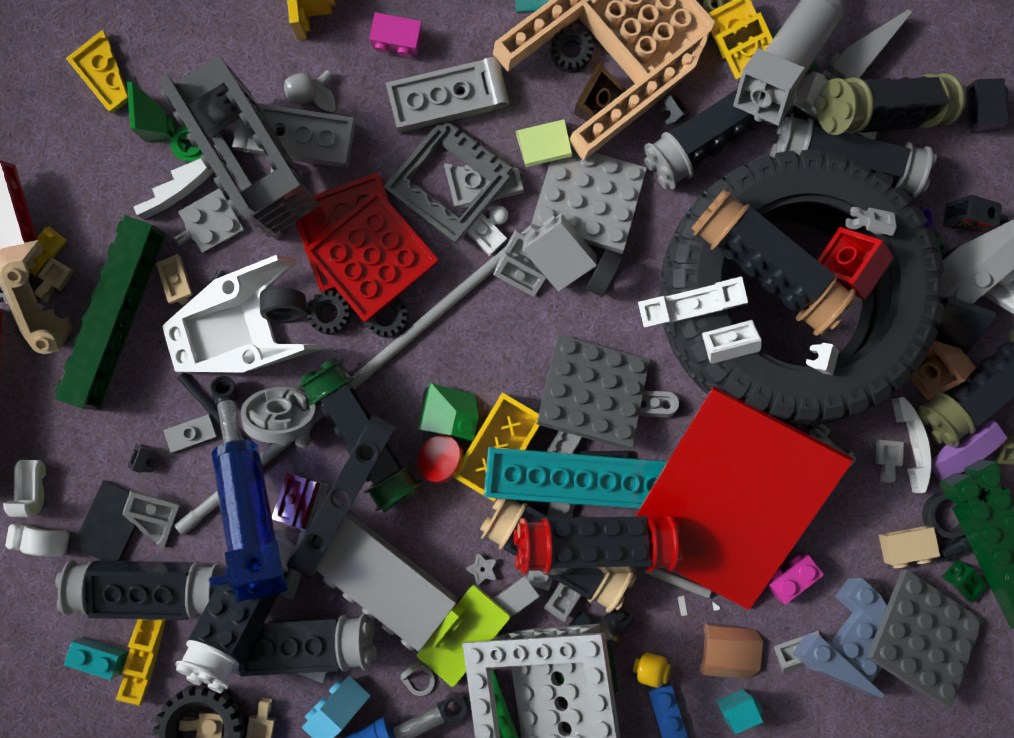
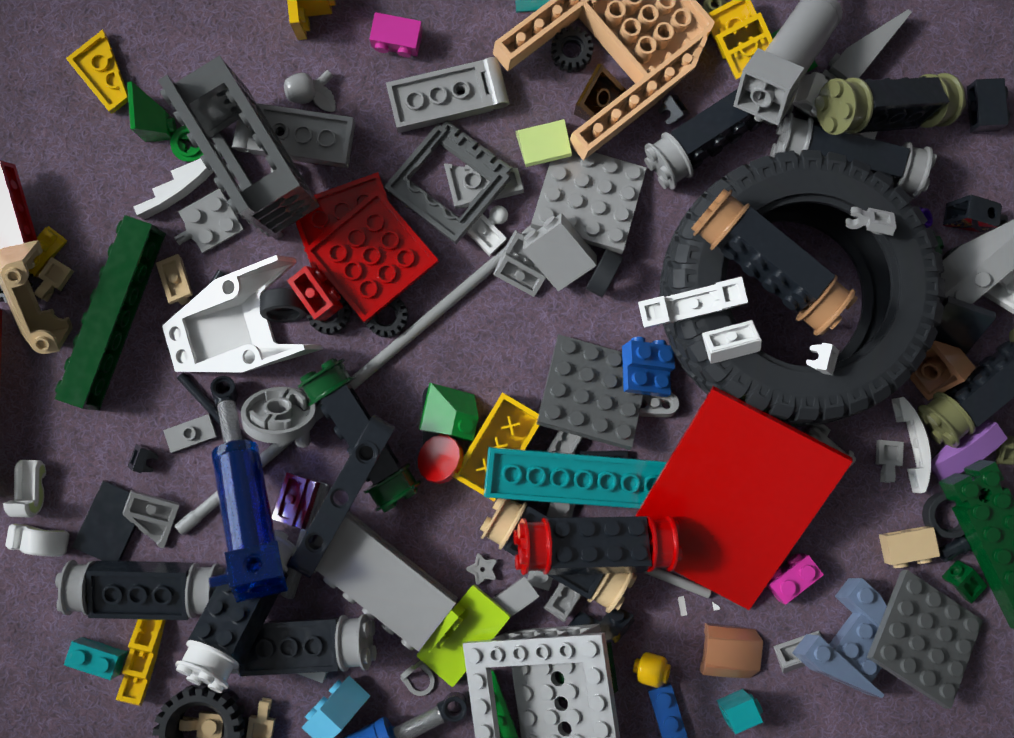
red slope [817,227,894,300] -> none
none -> red brick [287,266,343,321]
none -> blue plate [622,337,675,397]

